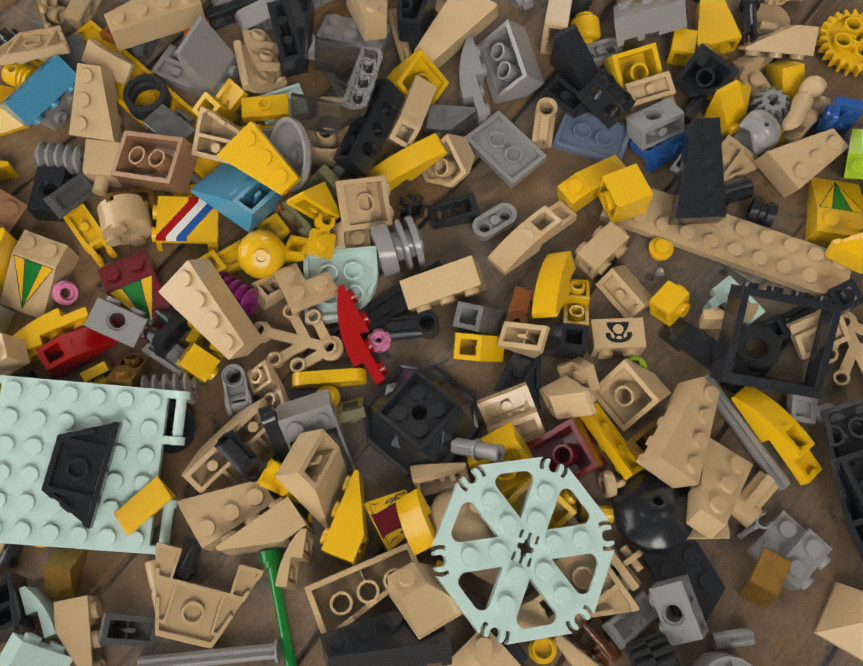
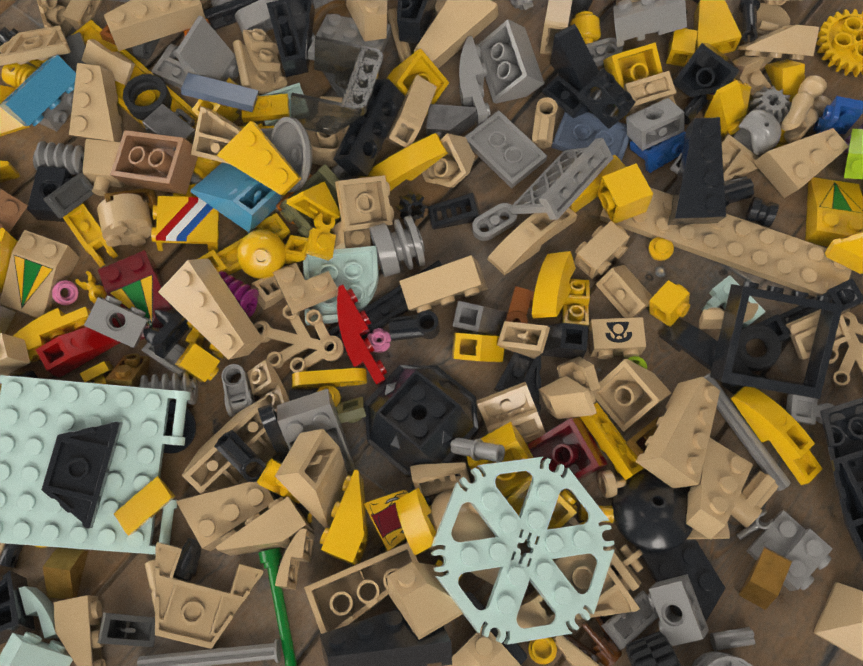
none -> yellow arm [75,271,107,304]
none -> sand blue tile [181,73,259,112]
none -> light grey fence [509,138,613,220]

